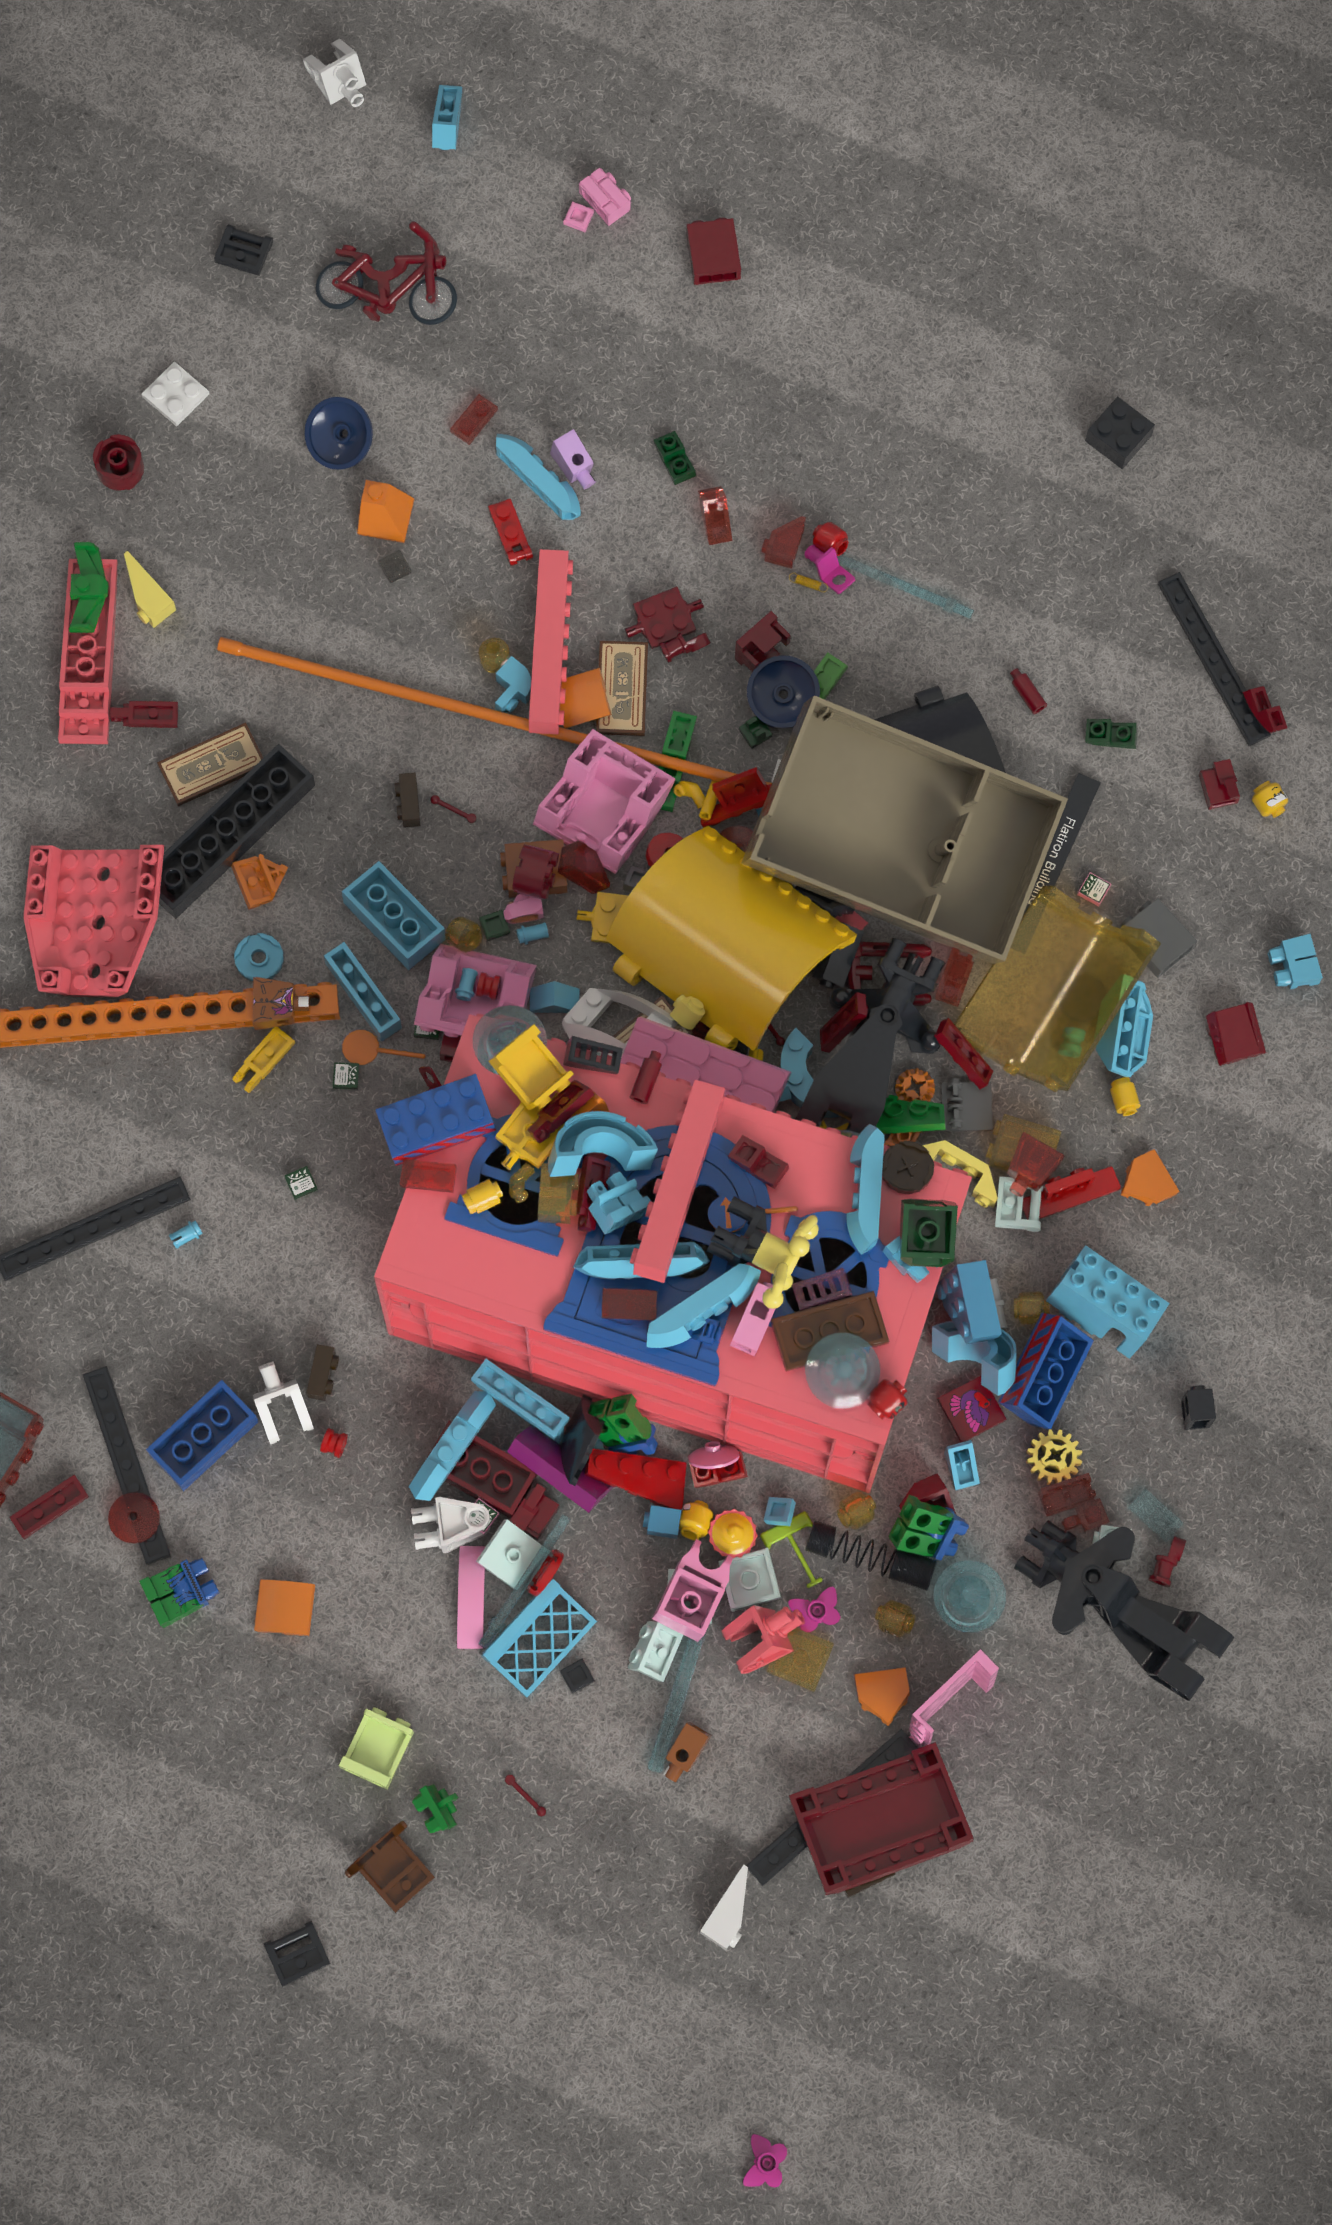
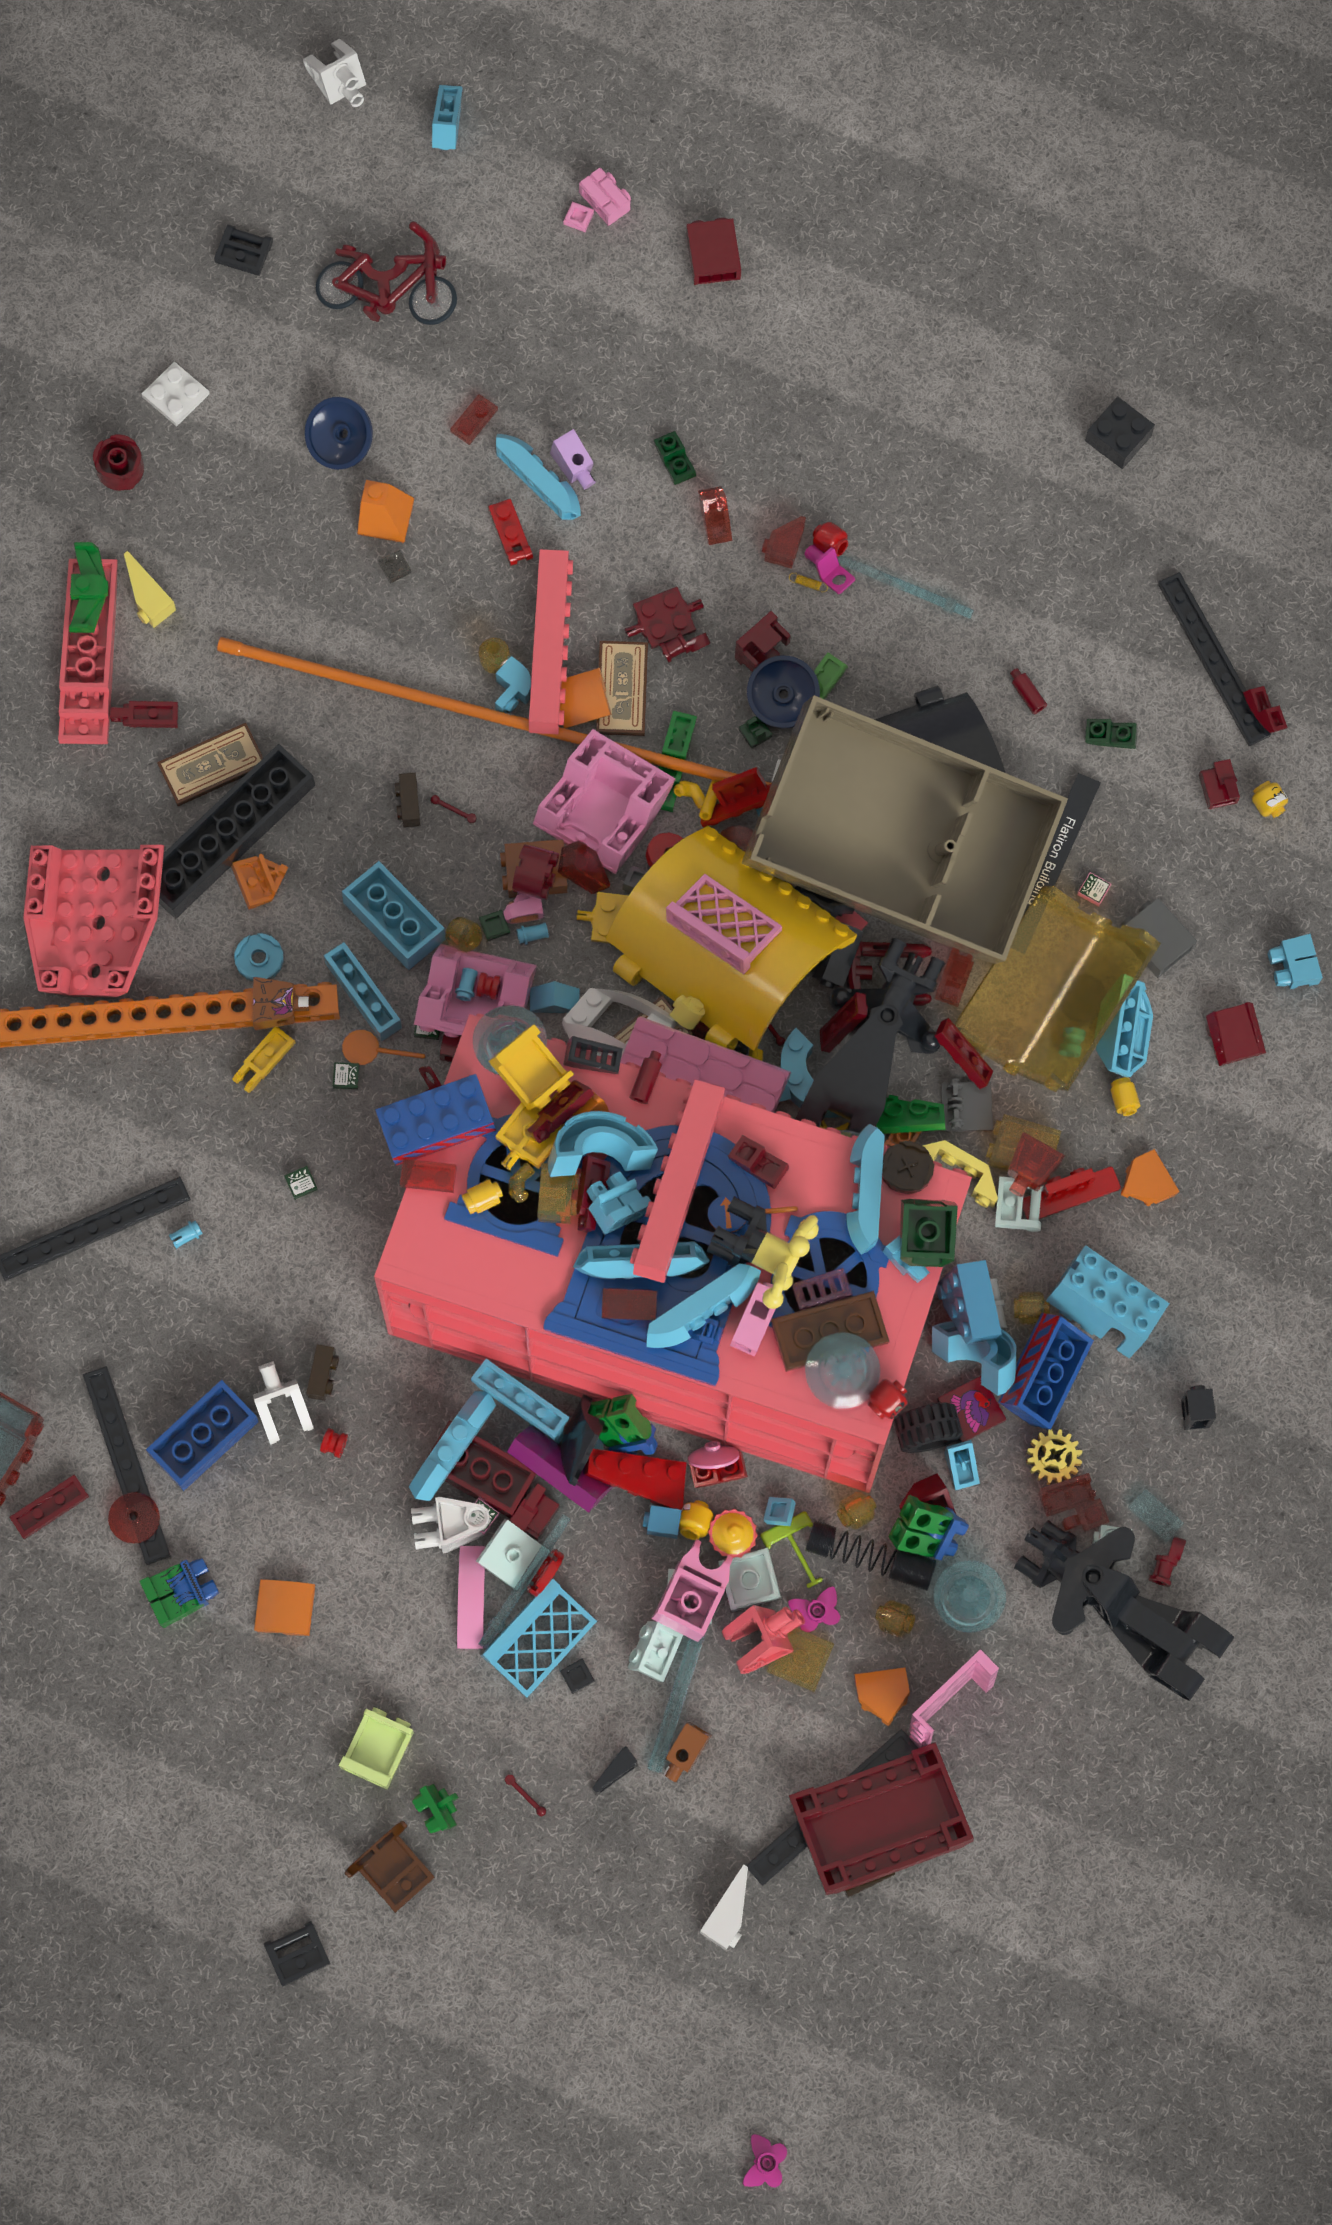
orange gear [895,1068,935,1102] -> none
none -> black slope [592,1746,638,1795]
none -> bright pink fence [666,874,782,974]
none -> black tyre [893,1403,963,1453]

